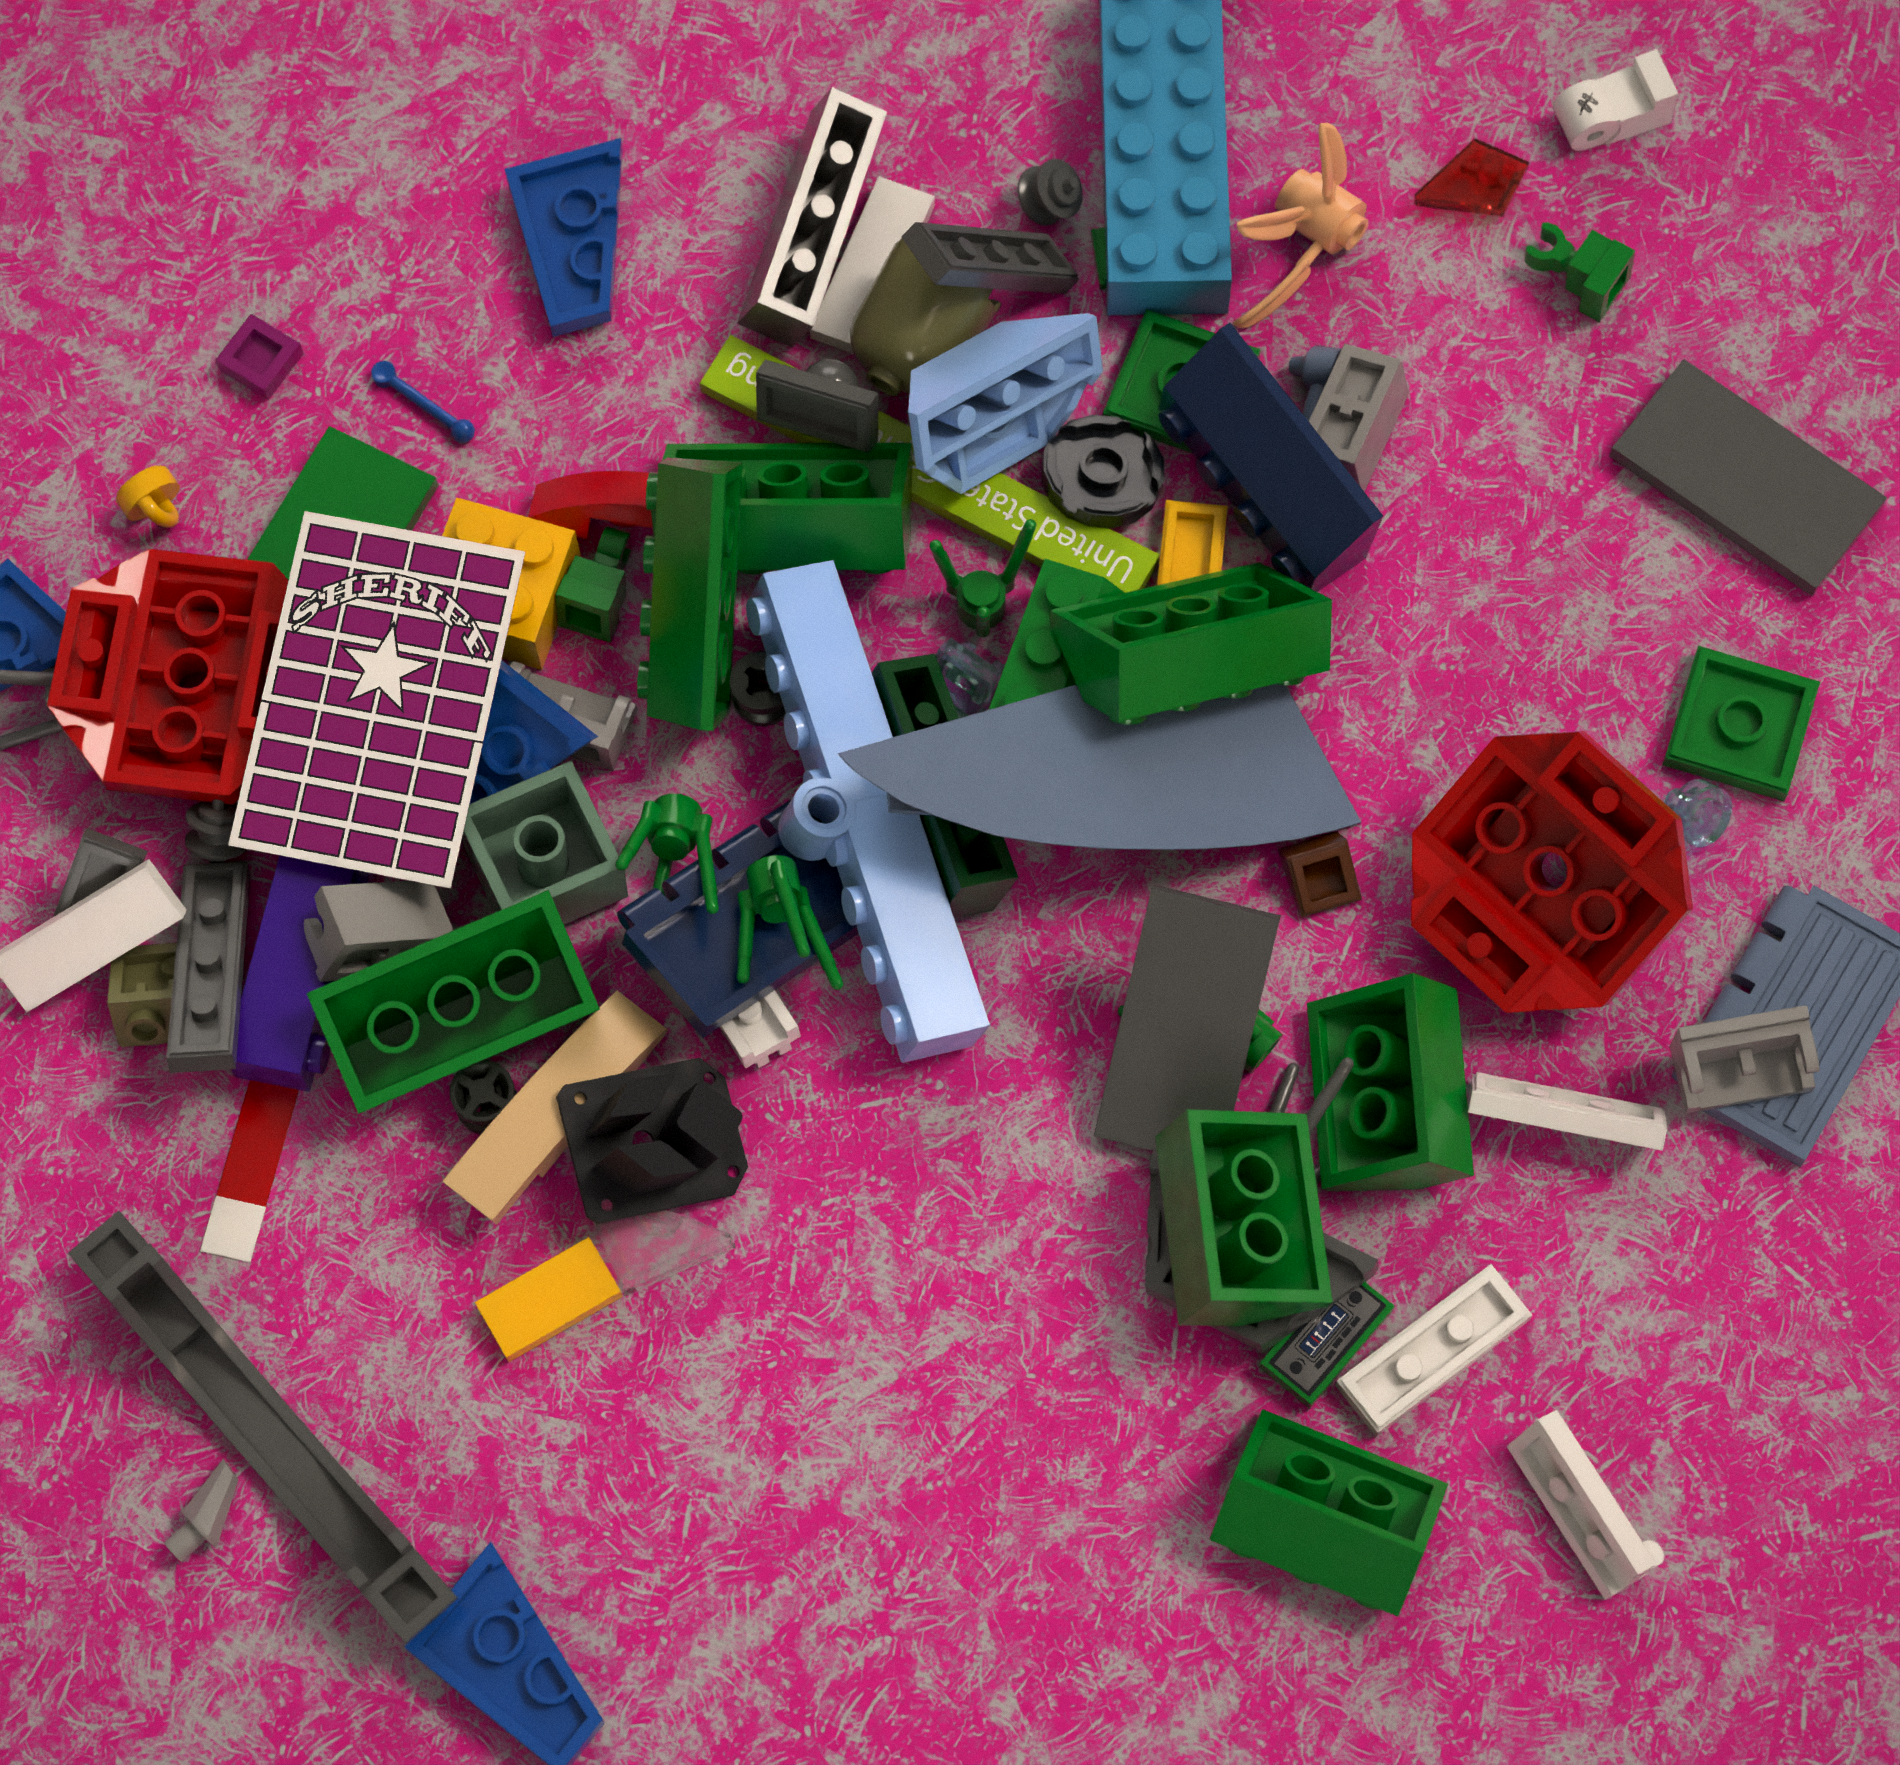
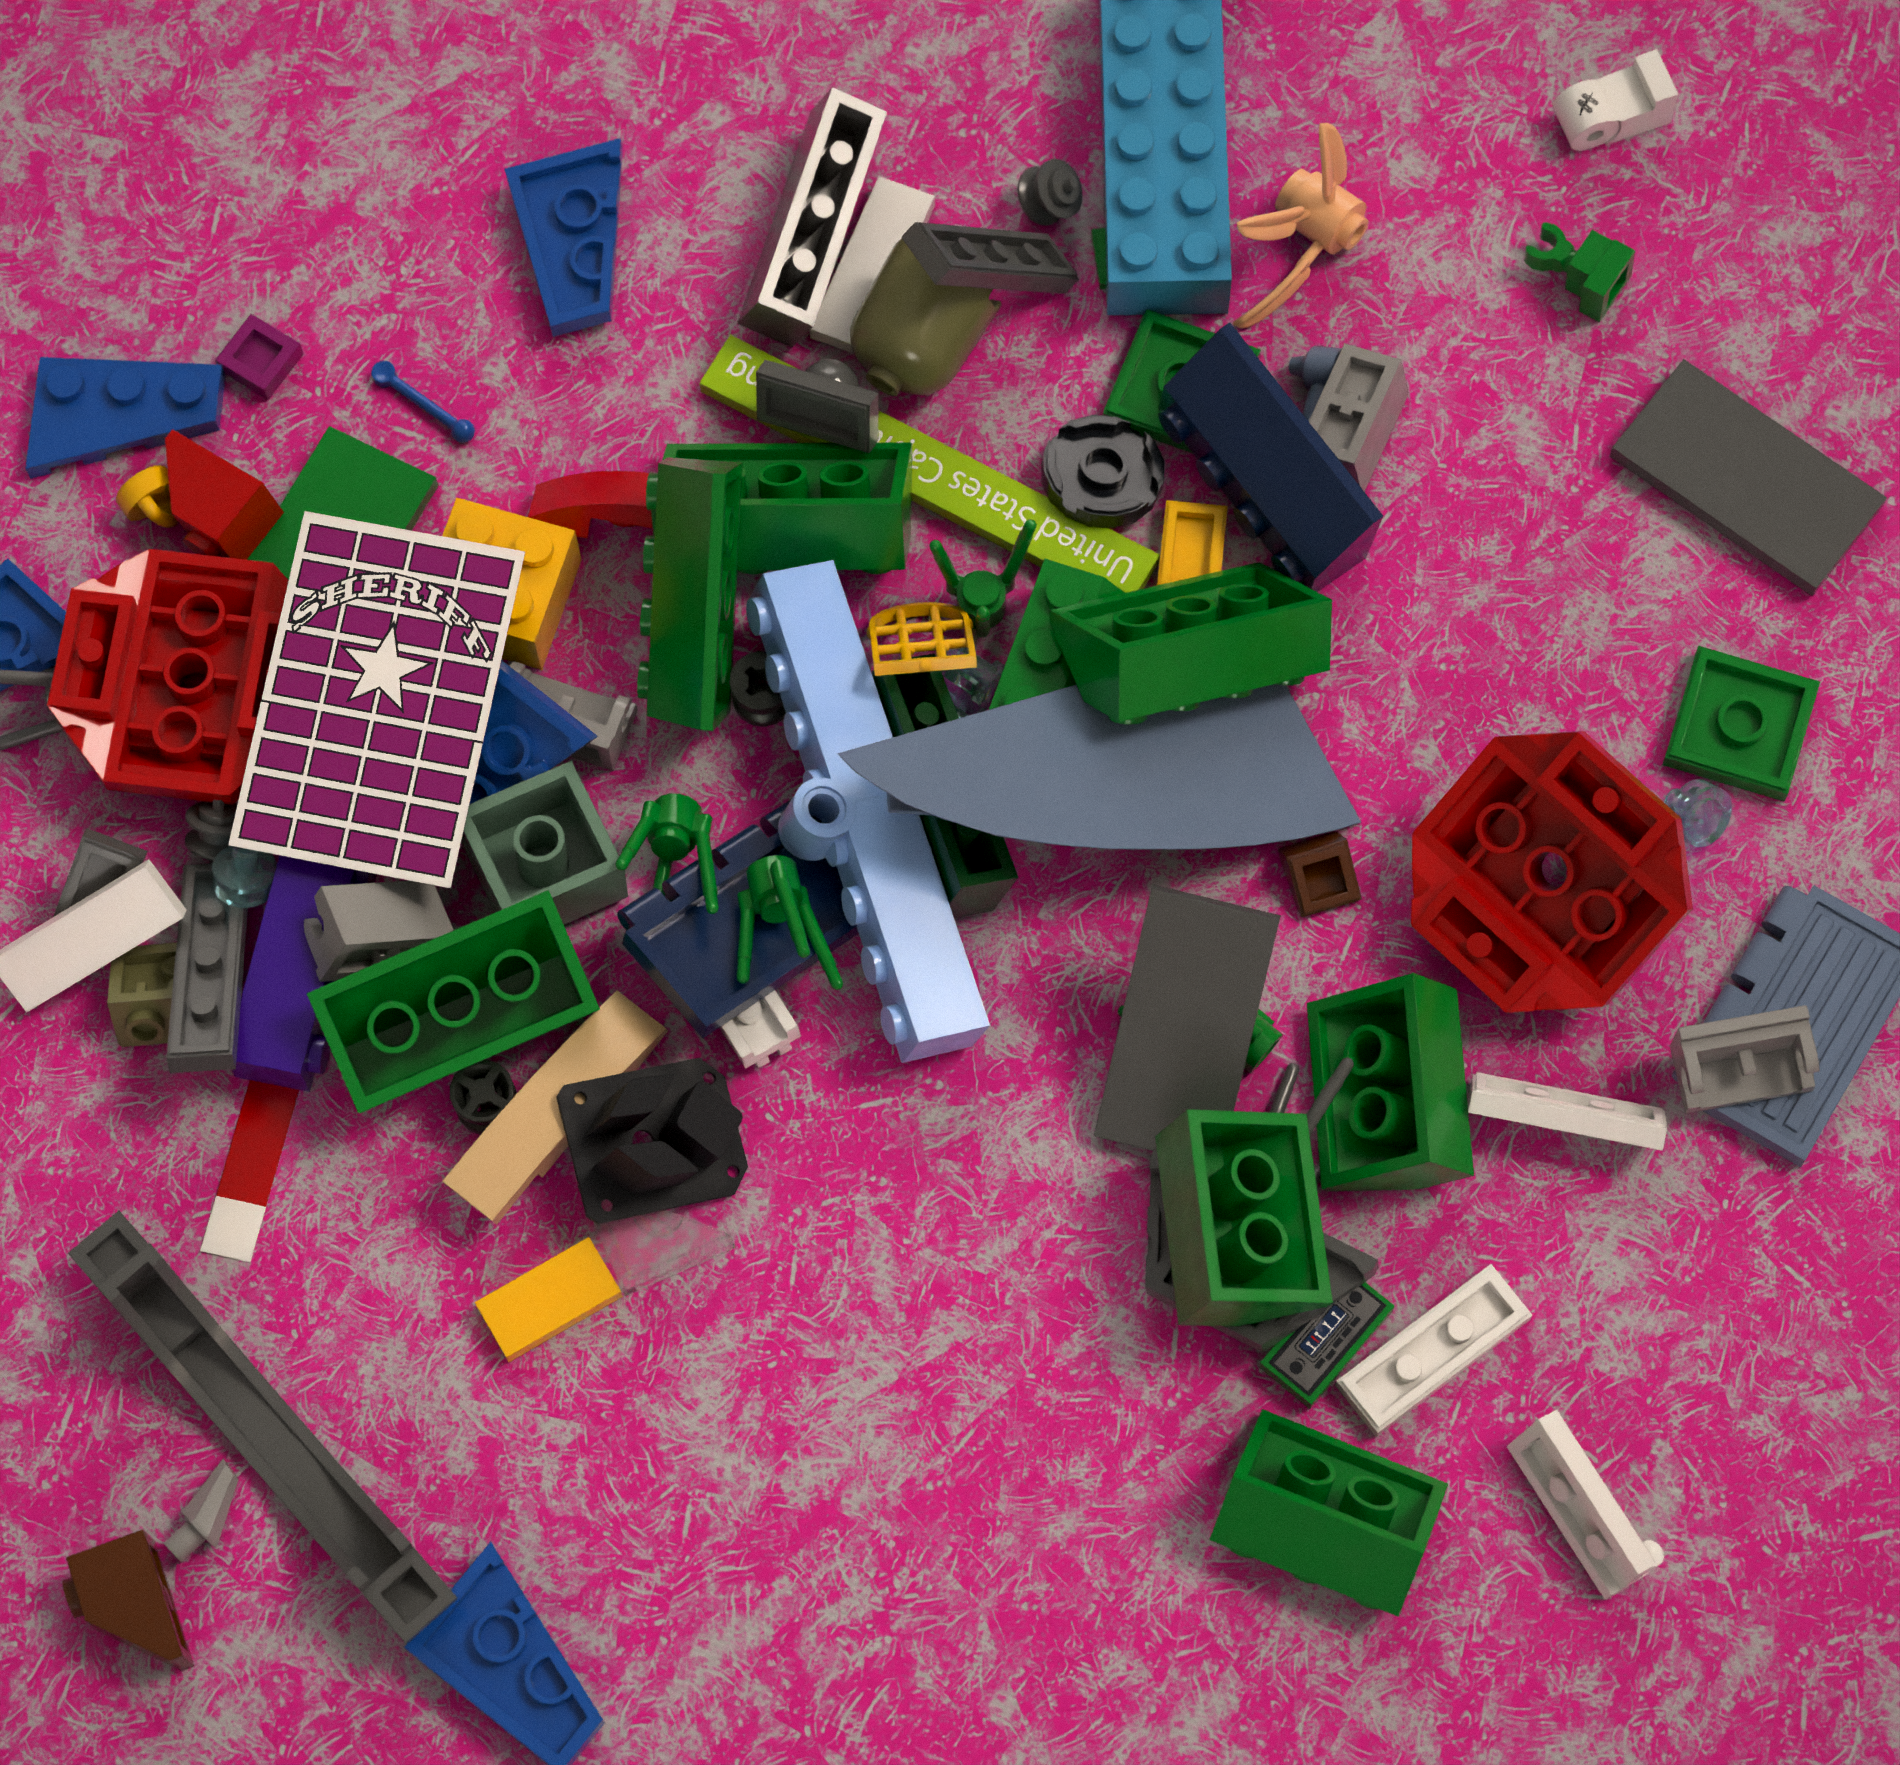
green piece [555,526,631,643] -> none
light blue wedge [908,313,1103,494] -> none
clear red piece [1413,138,1530,217] -> none
none -> blue wing [25,357,226,479]
none -> reddish brown slope [62,1529,194,1671]
none -> red slope [165,429,284,560]
none -> clear light blue tile [212,846,277,908]
none -> yellow window [867,602,977,676]

